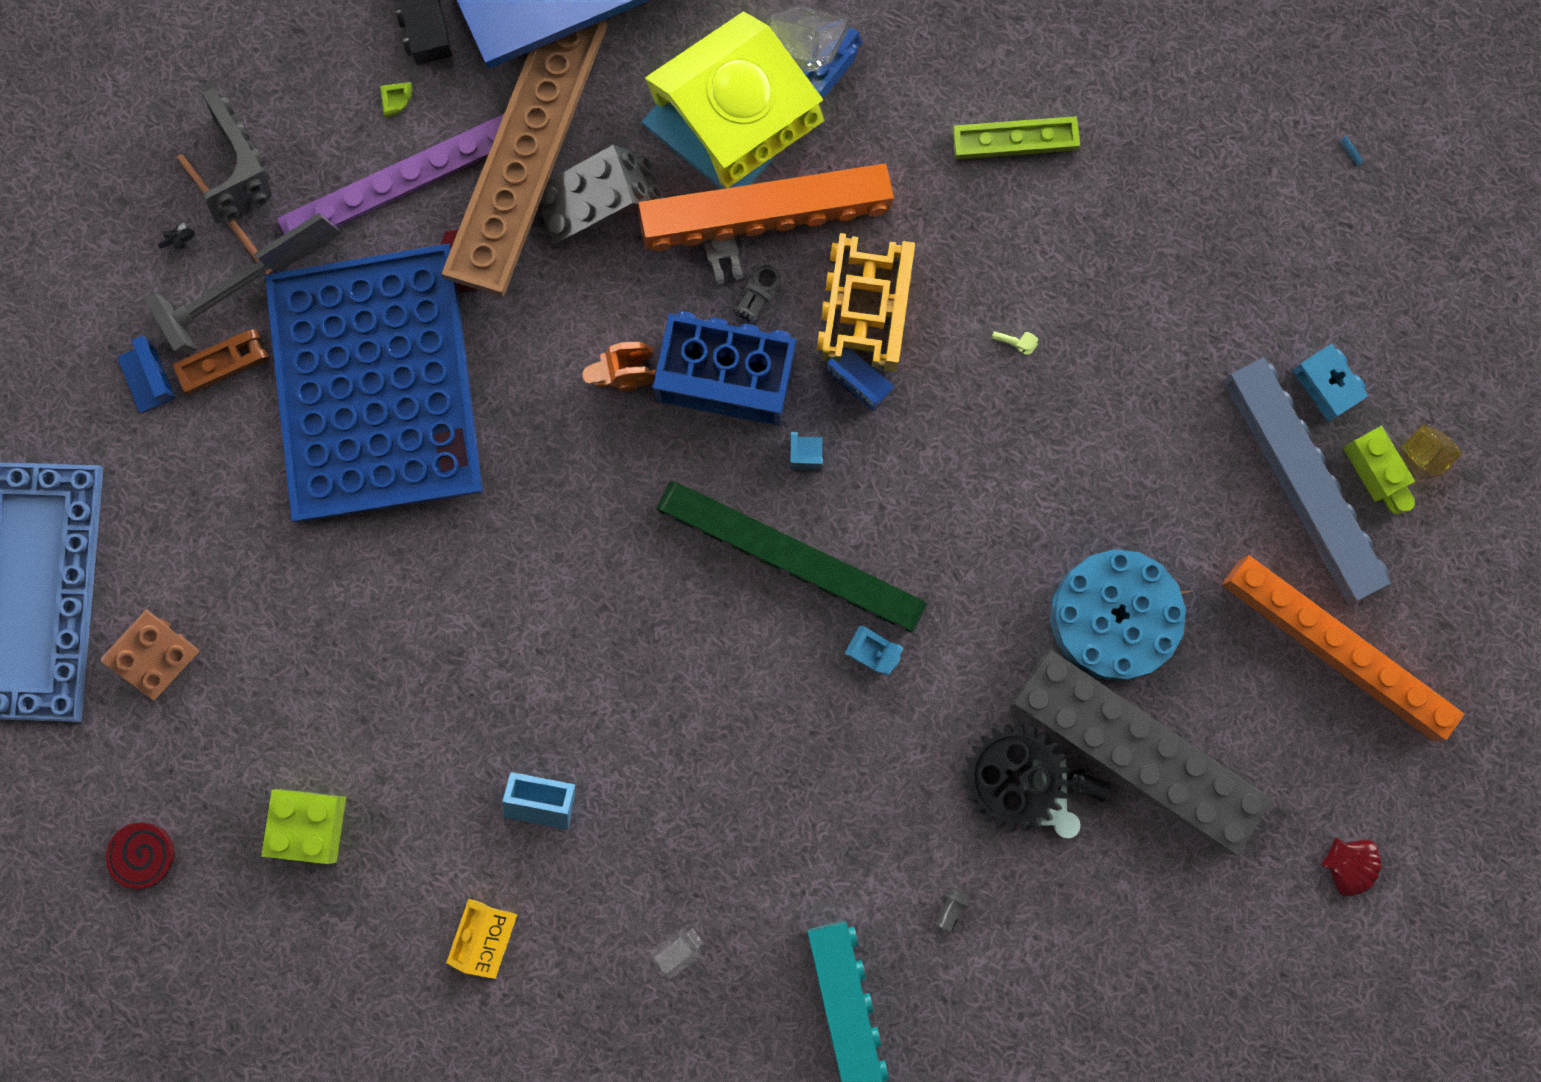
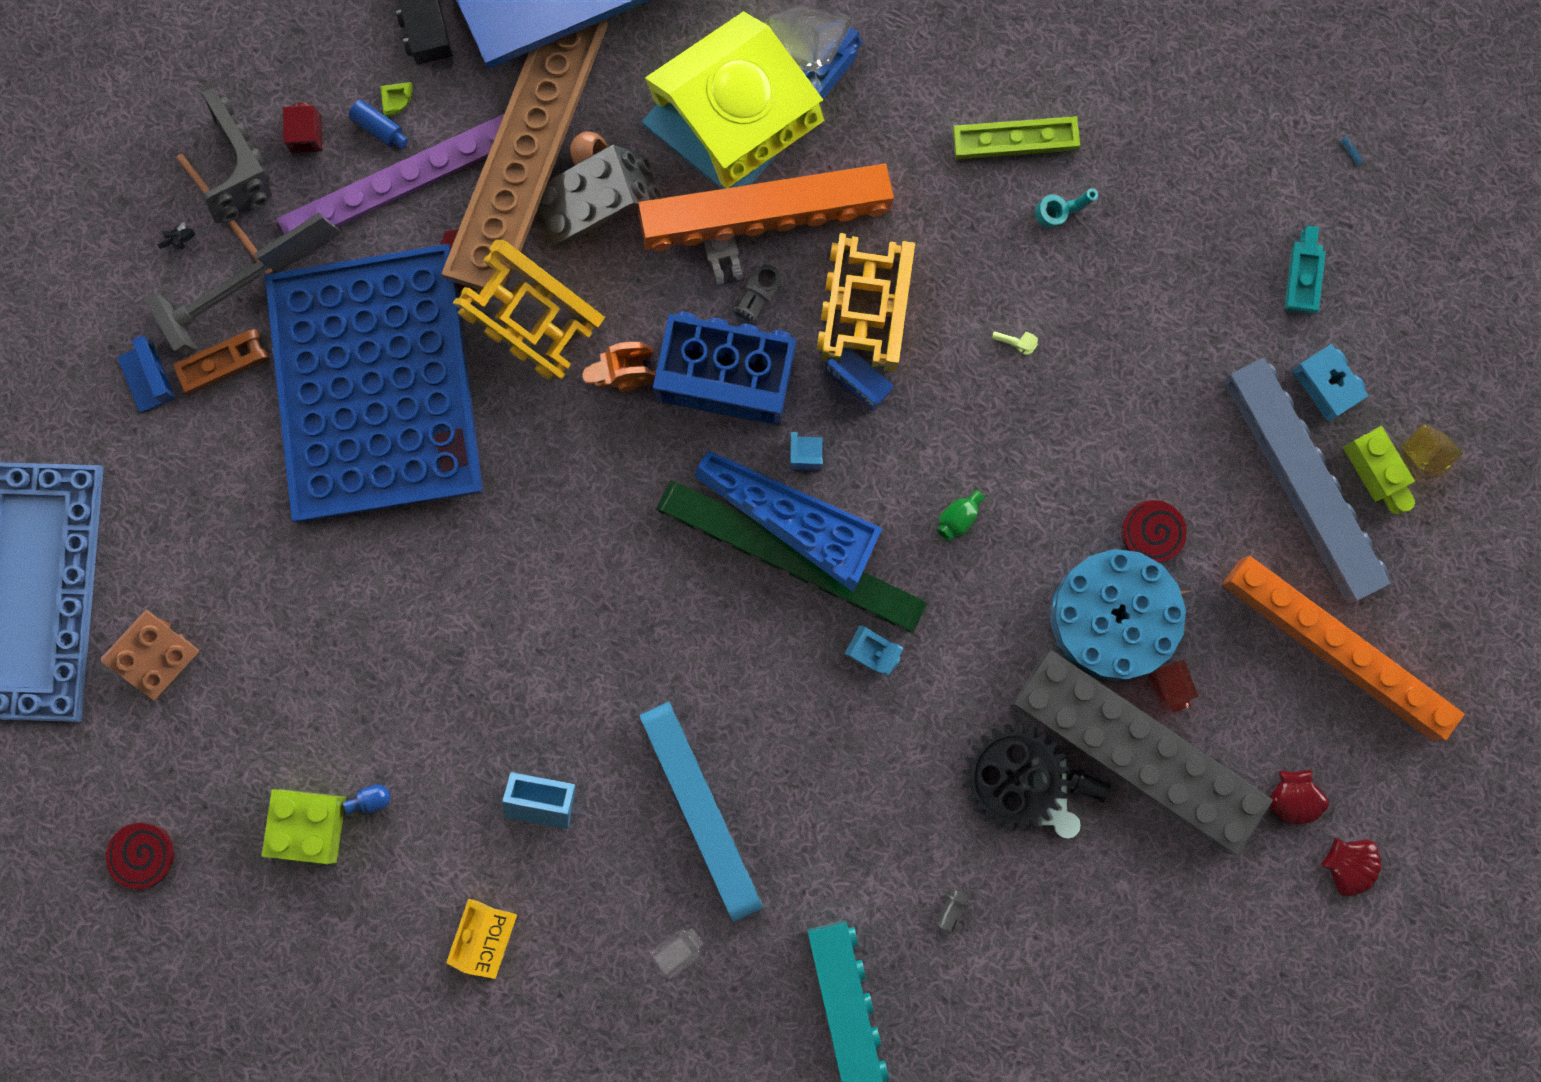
none -> dark red brick [283,102,322,153]
none -> blue cylinder [343,784,390,815]
none -> blue cylinder [349,99,408,149]
none -> yellow fence [453,240,605,380]
none -> nougat piece [569,131,608,165]
none -> dark azure beam [640,701,764,923]
none -> blue wing [694,450,882,592]
none -> green plant [936,490,985,542]
none -> teal plate [1035,188,1098,229]
none -> dark red tile [1122,500,1187,563]
none -> clear red brick [1148,660,1199,712]
none -> dark red animal [1269,770,1329,824]
none -> teal hinge [1284,225,1326,315]

